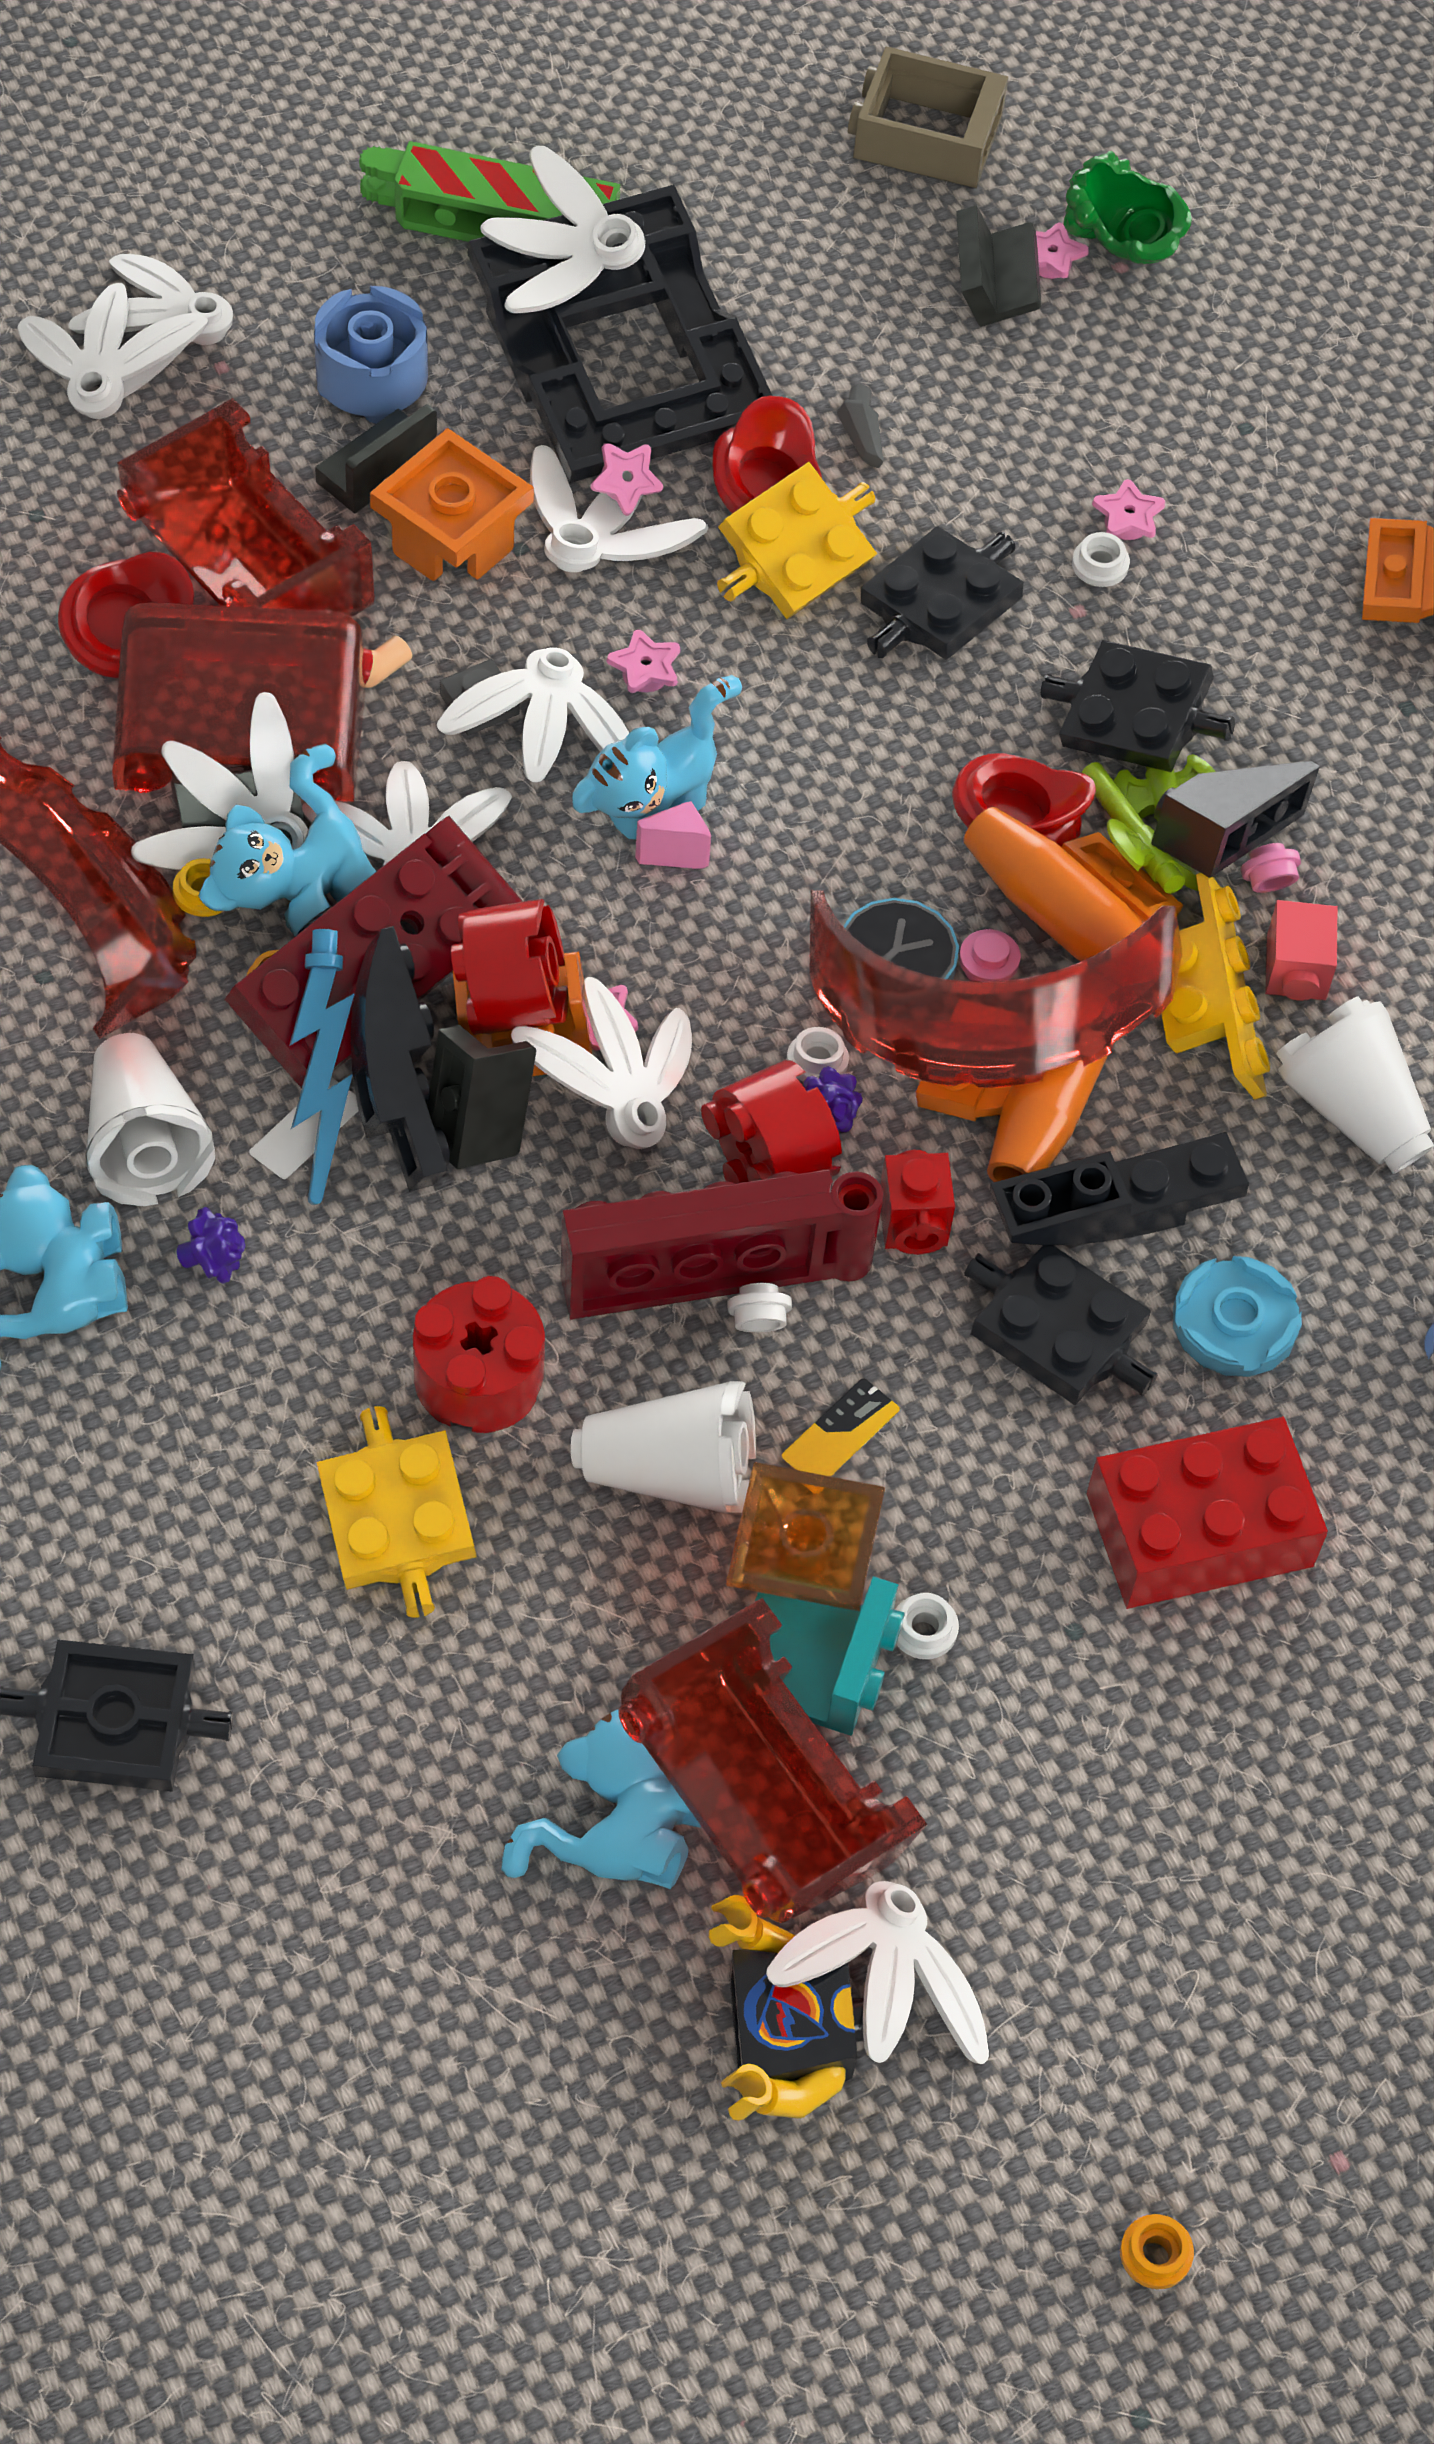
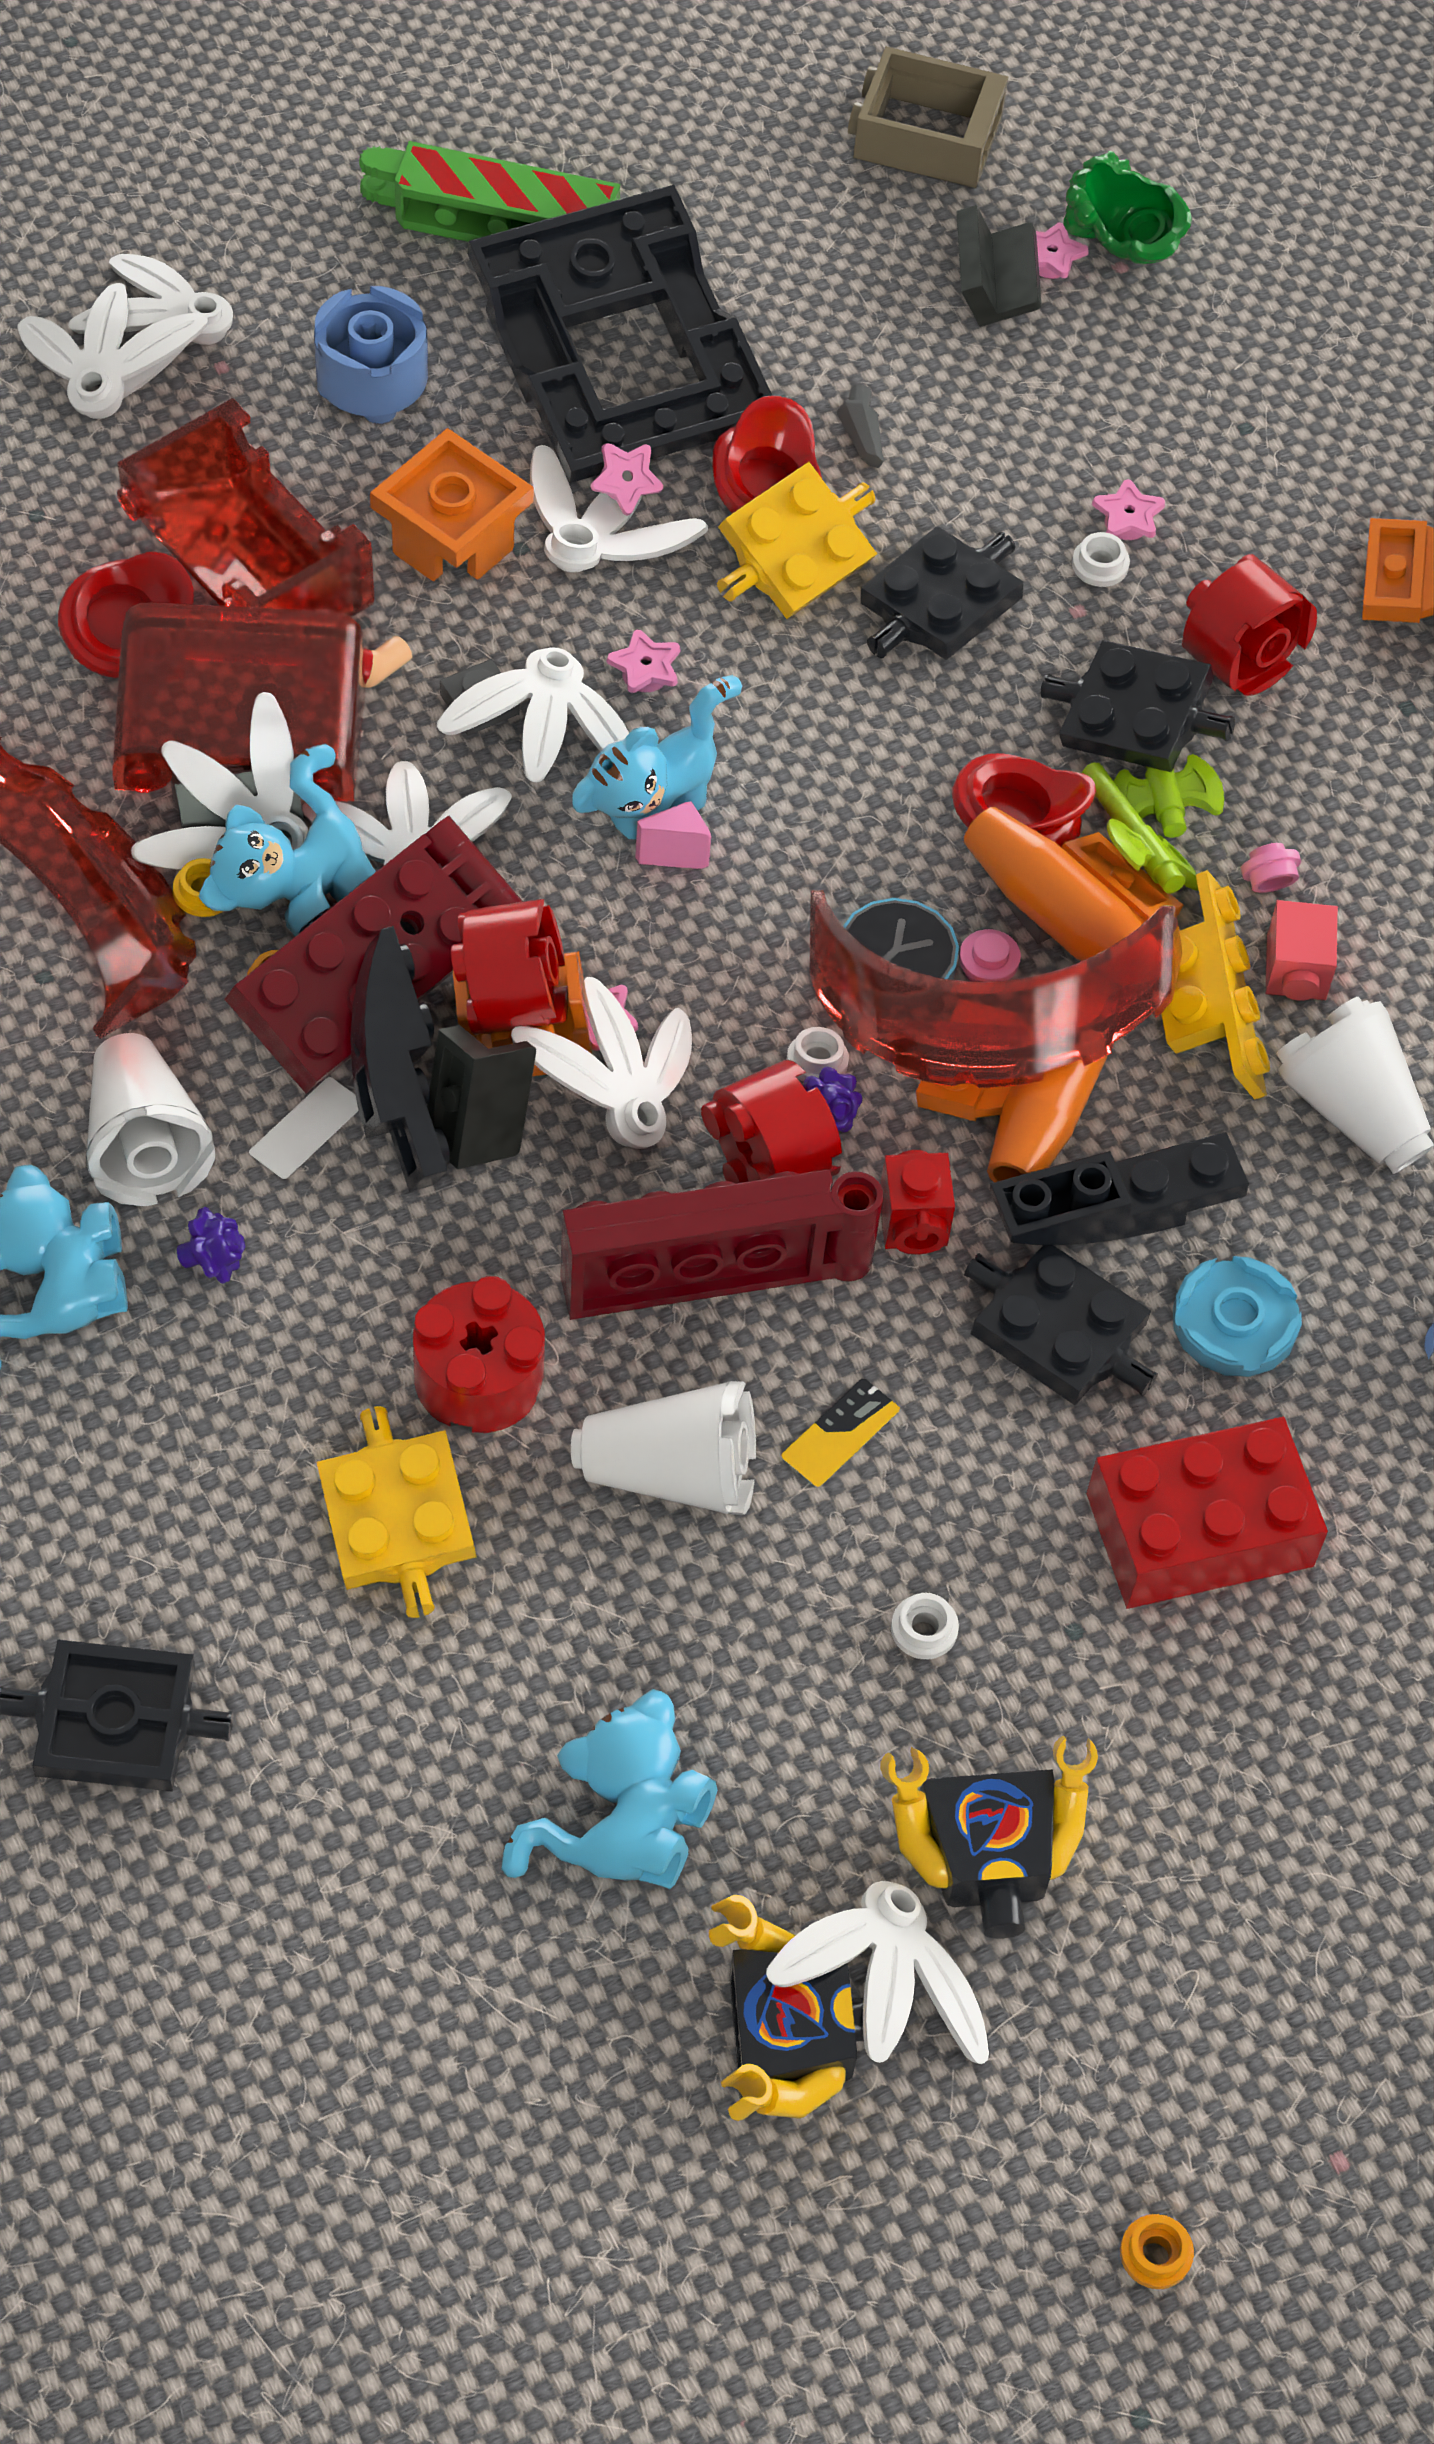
dark azure piece [289,929,354,1205] -> none
pearl dark grey panel [315,404,437,514] -> none
white plant [480,145,645,313] -> none
clear red windscreen [618,1598,928,1923] -> none
clear orange slope [726,1462,885,1611] -> none
teal bracket [726,1576,905,1736] -> none
white plate [727,1283,792,1332] -> none
black slope [1151,761,1320,878] -> none
none -> torso [880,1736,1098,1939]
none -> red brick [1182,554,1317,696]

